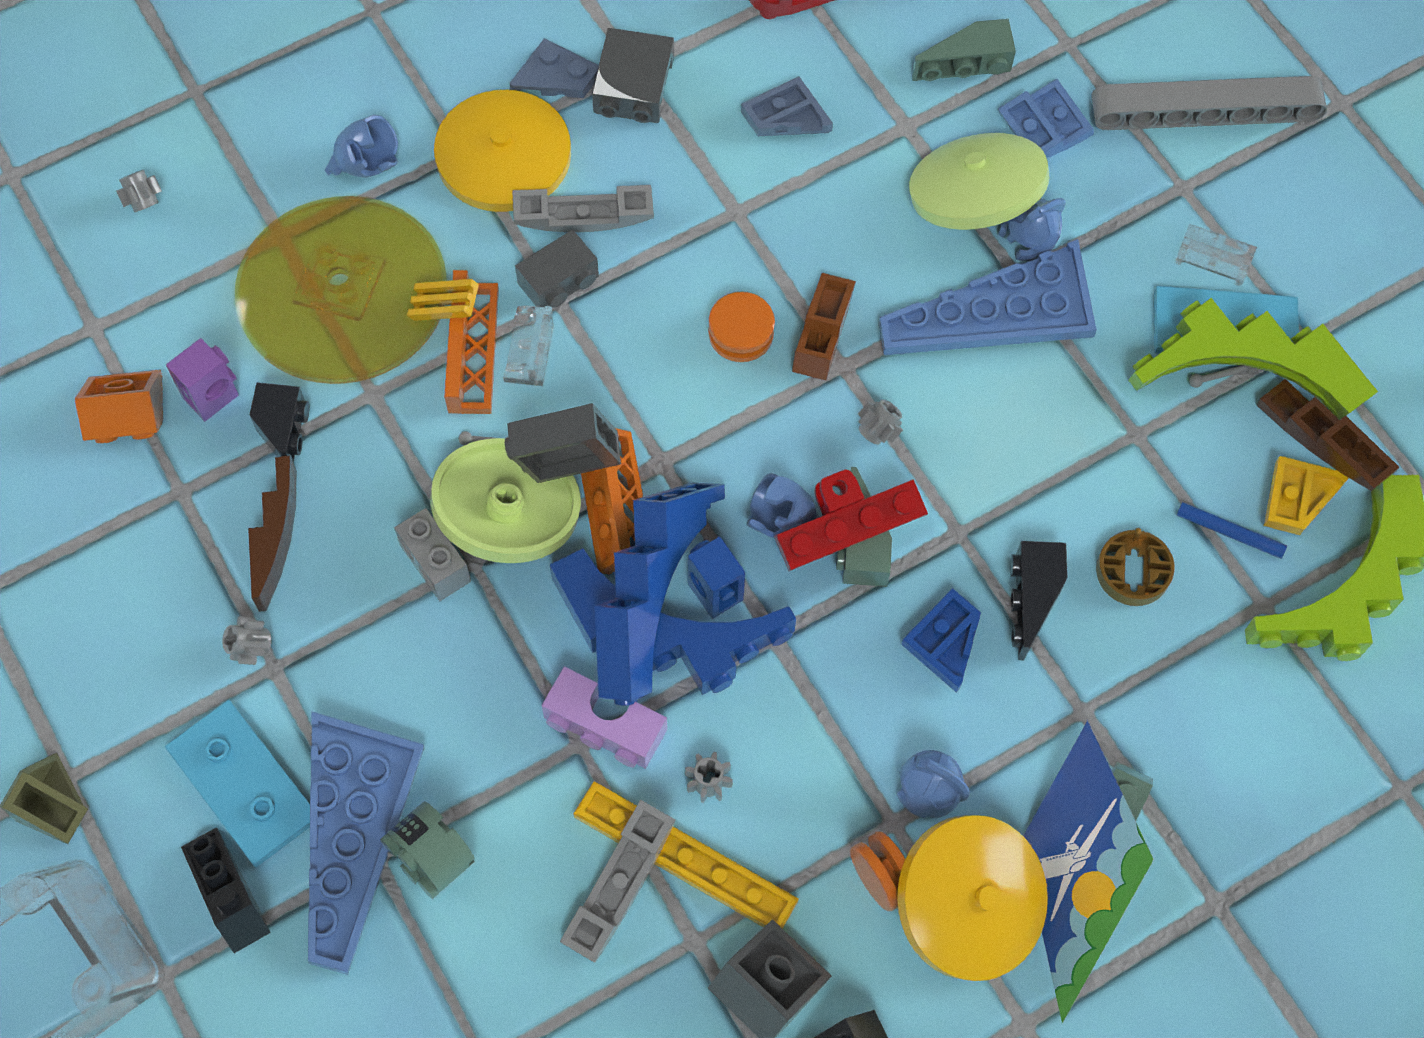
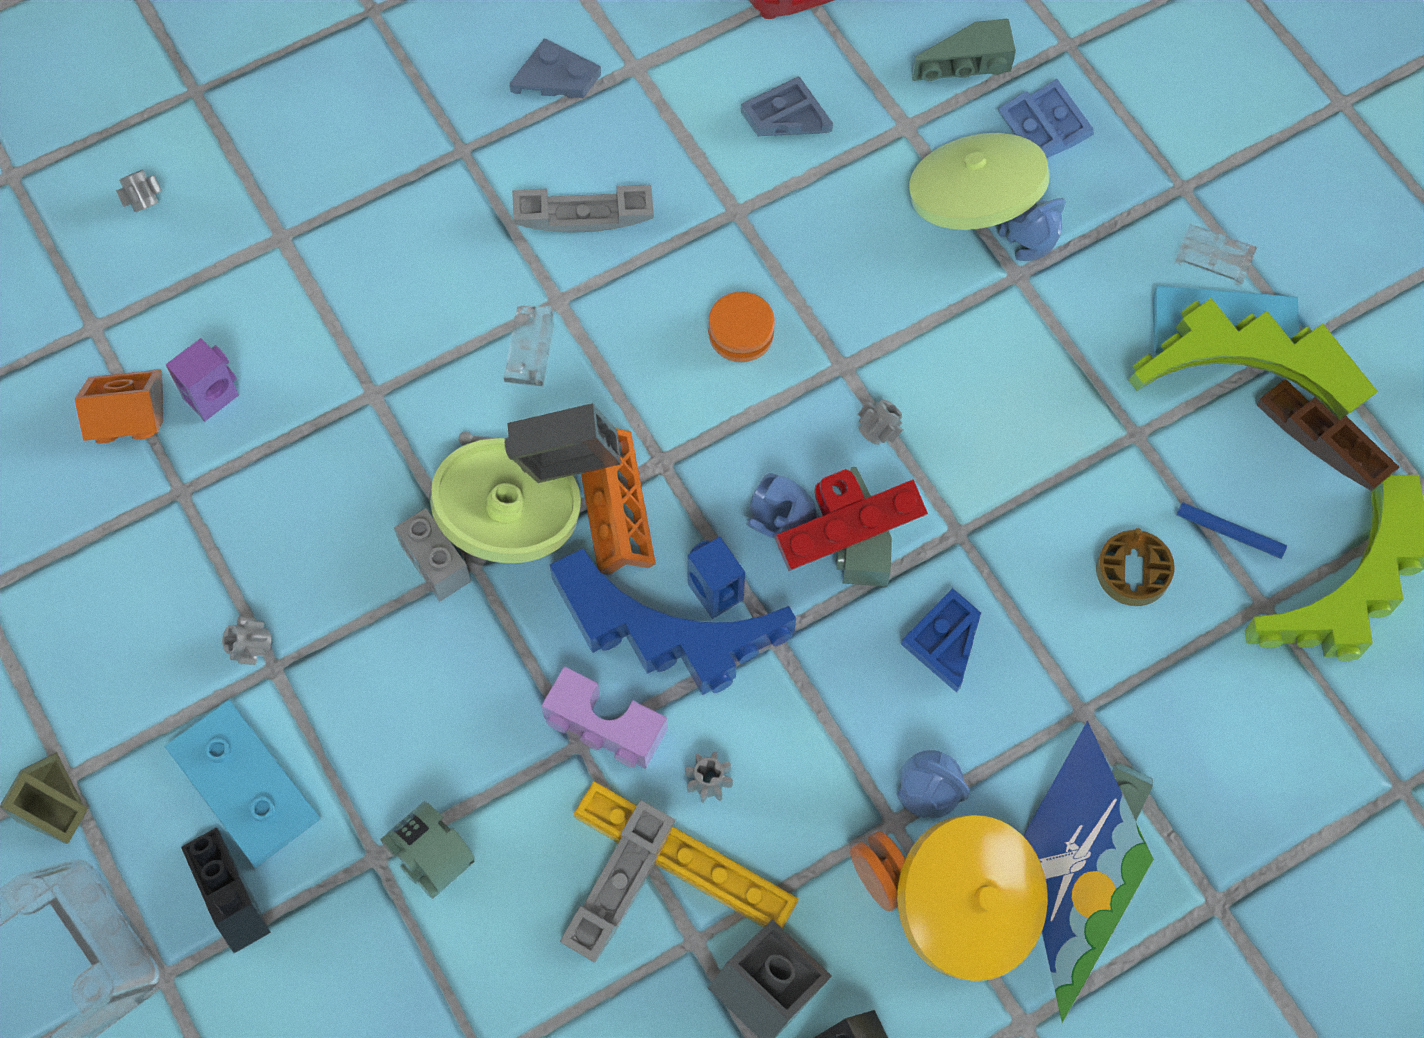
clear yellow dish [235,196,447,384] -> none
reddish brown slope [248,456,297,612] -> none
black slope [249,382,310,463] -> none
medium blue wing [308,711,424,975] -> none
medium blue helmet [324,115,398,178] -> none
yellow tile [407,279,479,321] -> none
yellow dish [434,90,571,212] -> none
orange fence [444,270,499,414] -> none
dark grey brick [515,230,599,313] -> none
dark grey panel [592,28,674,123] -> none
blue arch [594,482,725,706] -> none
dark orange slope [792,273,856,381] -> none
medium blue wing [879,239,1097,355] -> none
black slope [1010,541,1068,660] -> none
light grey beam [1091,76,1327,130] -> none
light grey hinge [1189,365,1258,388] -> none
yellow wing [1264,456,1348,535] -> none

